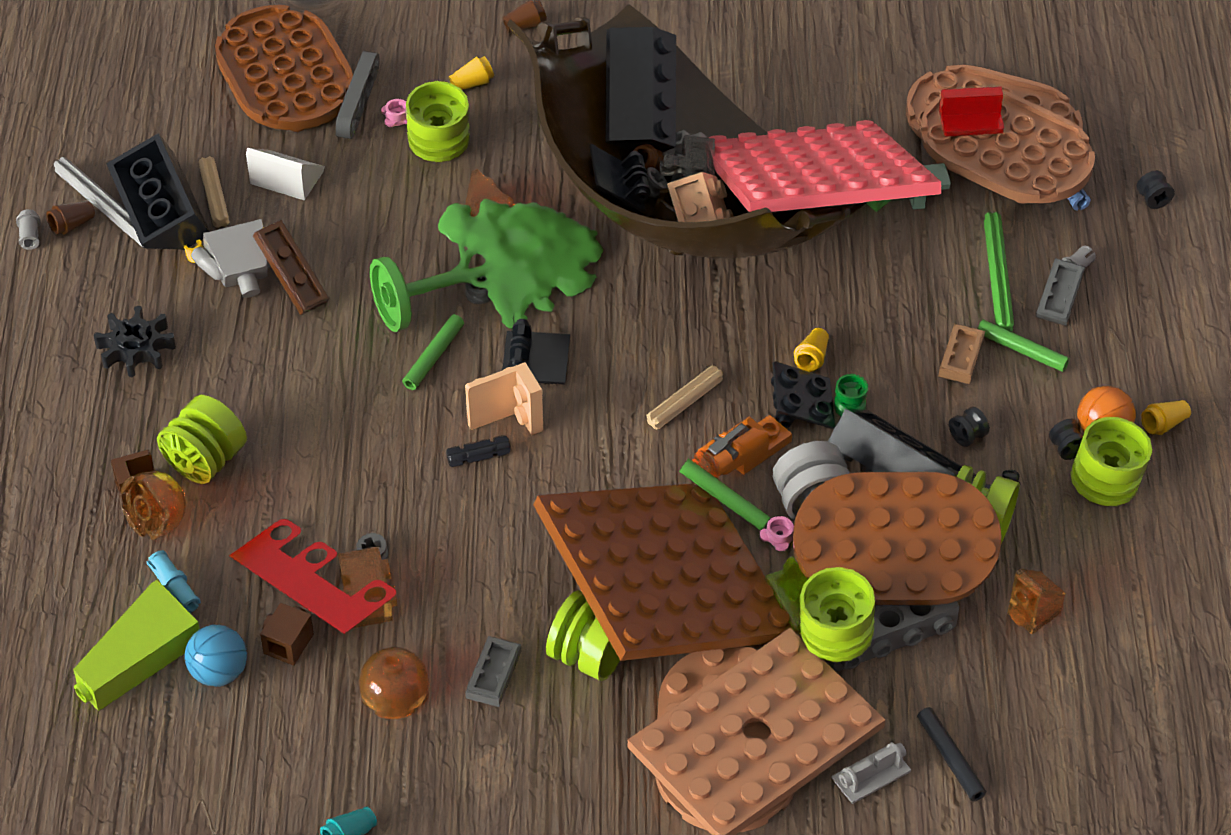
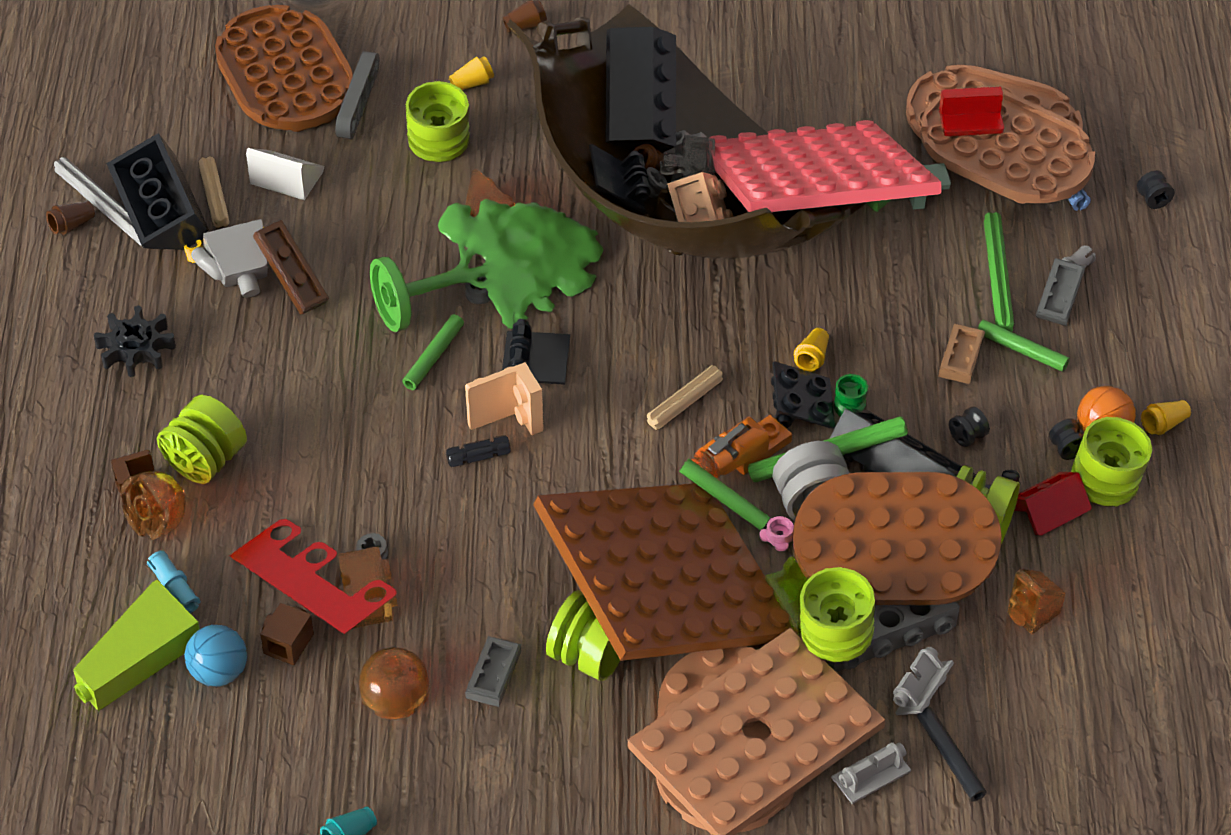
light grey pin [16,209,41,250] -> none
bright pink plate [381,99,407,127] -> none
none -> bright green axle [748,416,908,482]
none -> light grey hinge [893,647,954,715]
none -> red panel [1014,471,1092,536]

